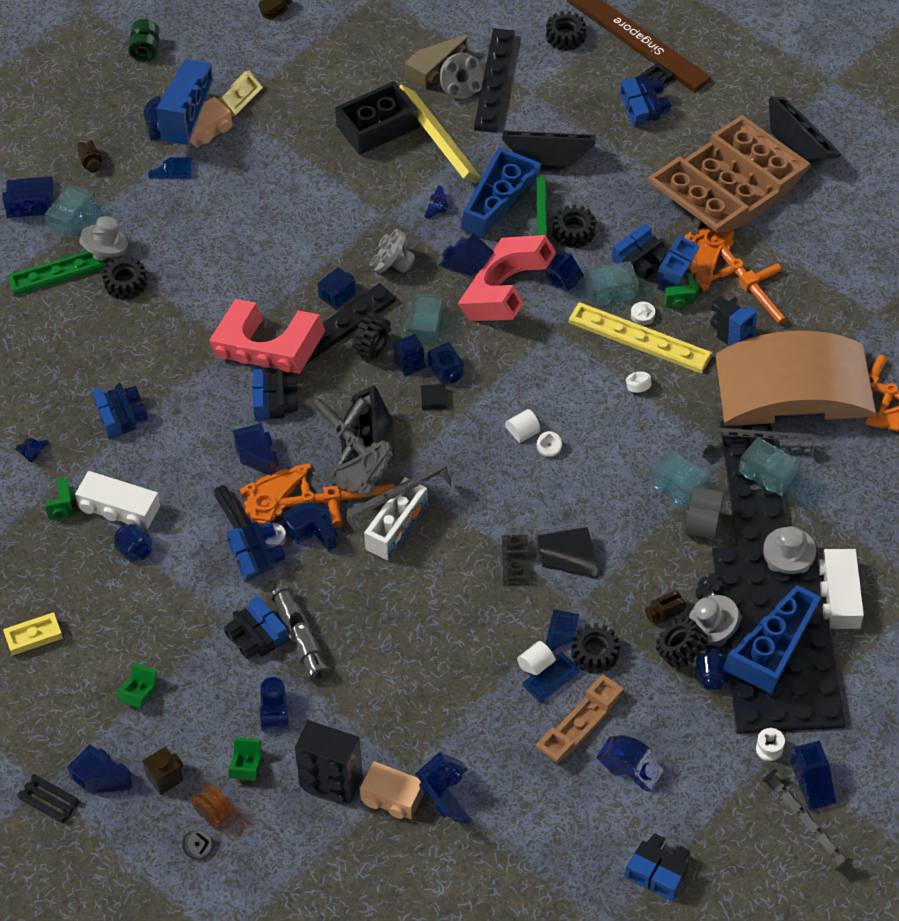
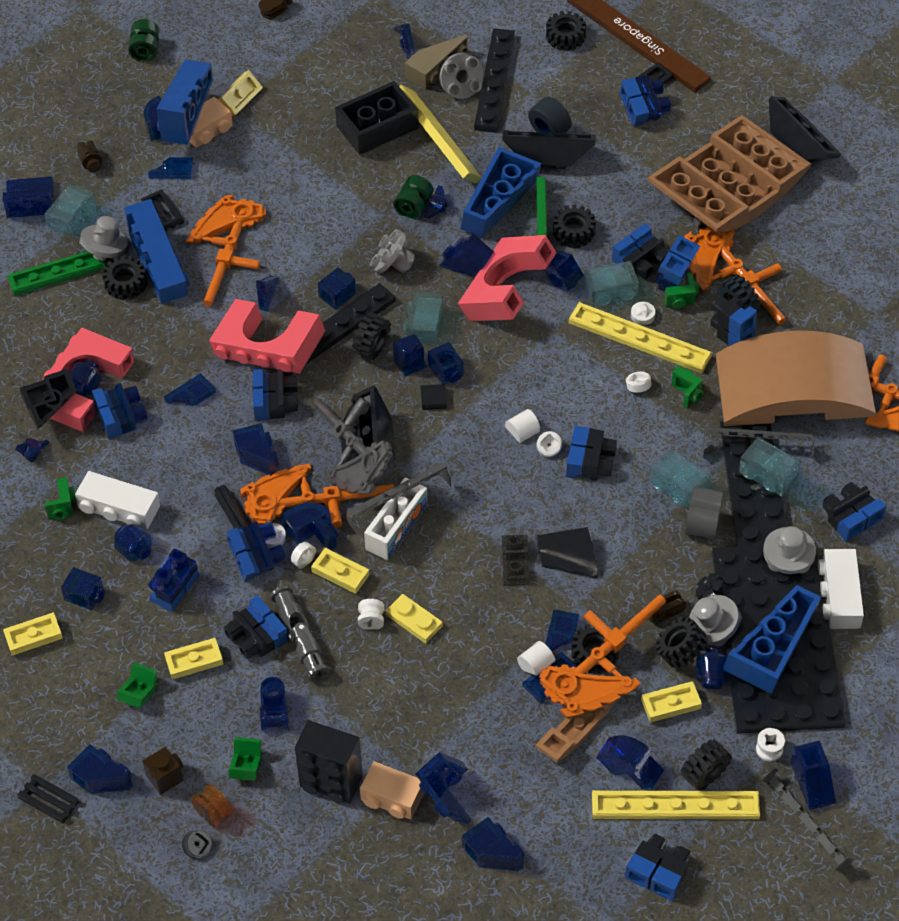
none -> black slope [20,369,76,429]
none -> coral arch [43,328,135,432]
none -> clear blue brick [61,567,105,611]
none -> clear blue head [69,360,102,397]
none -> blue wedge [124,199,190,304]
none -> black tile [141,189,184,232]
none -> clear blue hips [148,549,199,612]
none -> clear blue tile [164,373,216,406]
none -> light yellow plate [164,638,223,680]
none -> orange bar [186,195,266,307]
none -> clear blue tile [256,275,279,311]
none -> white tile [291,542,316,569]
none -> light yellow plate [311,548,370,594]
none -> white wheel [358,599,384,629]
none -> light yellow plate [386,594,443,644]
none -> dark green wheel [393,175,434,220]
none -> clear blue tile [394,23,416,60]
none -> clear blue slope [462,817,524,871]
none -> black wheel [528,97,572,133]
none -> orange bar [539,595,666,718]
none -> black hips [566,425,617,481]
none -> light yellow tile [592,791,760,819]
none -> light yellow plate [641,681,702,723]
none -> green bracket [671,365,703,409]
none -> black tyre [681,739,732,791]
none -> black bush [717,275,760,312]
none -> hips [822,482,887,542]

